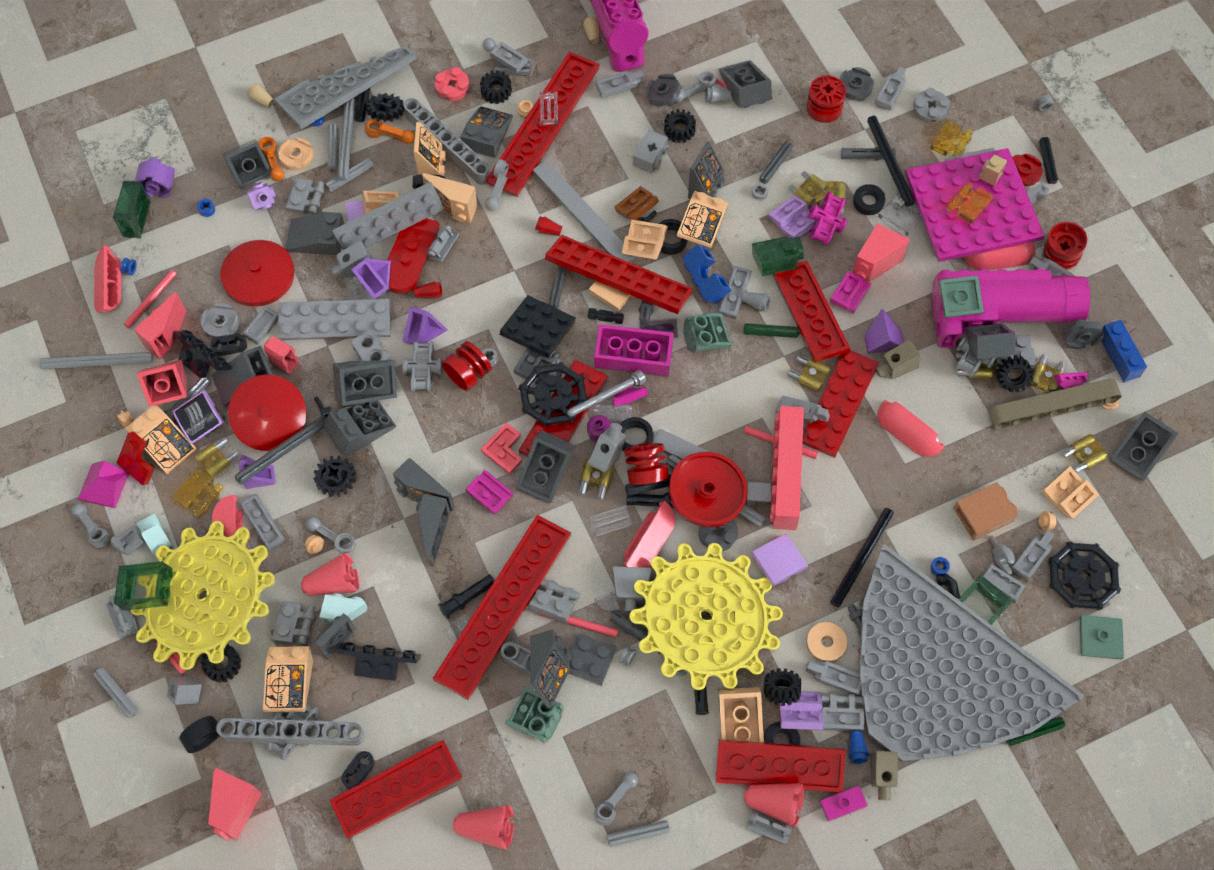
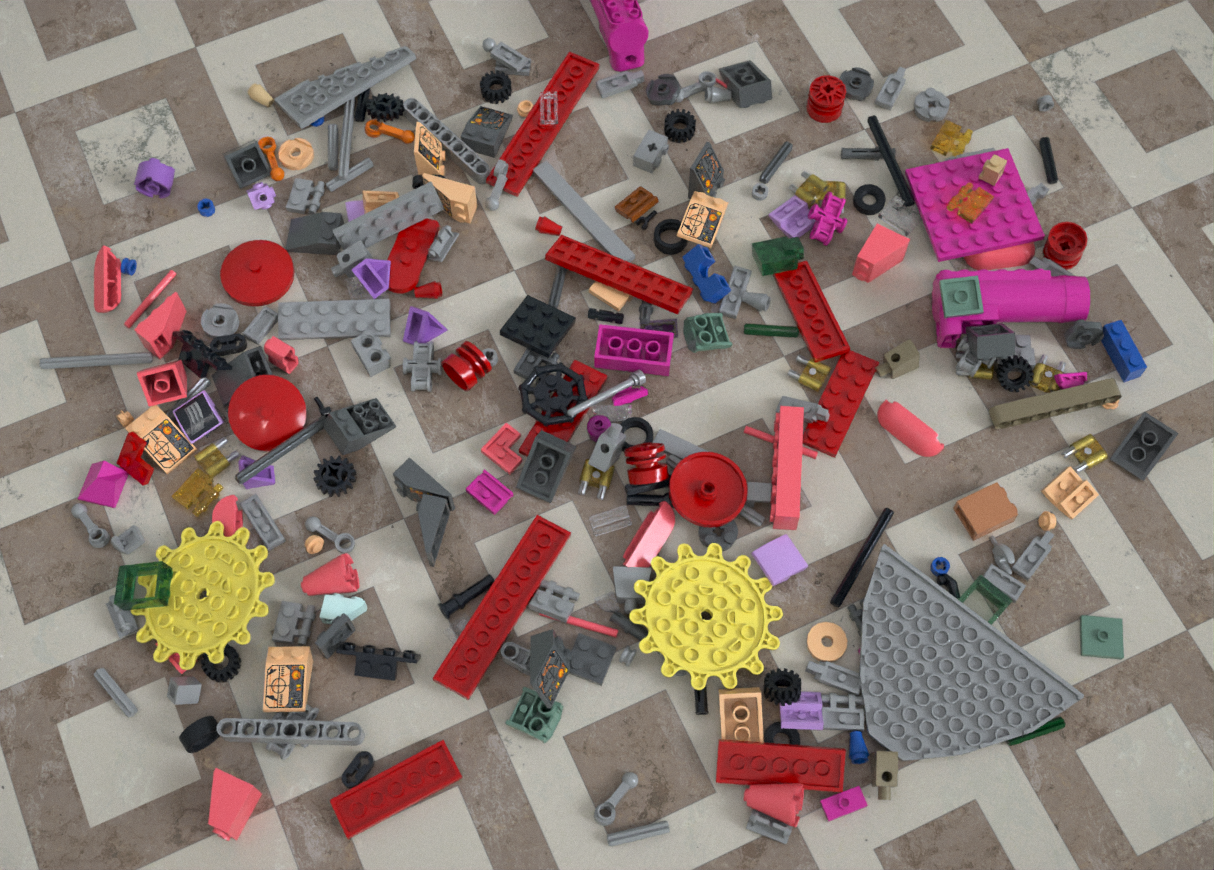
clear green window [113,181,151,239] -> none
light aqua slope [137,513,173,557] -> none
dark grey slope [333,360,397,406] -> none
coral plate [435,67,470,101] -> none
coral cone [453,805,514,850] -> none
tan cone [583,17,600,44] -> none
light nougat slope [622,220,667,260] -> none
dark pink plate [830,271,872,314] -> none
medium lavender slope [864,309,904,354] -> none
red tile [1012,154,1043,186] -> none
black plate [1048,541,1121,611] -> none

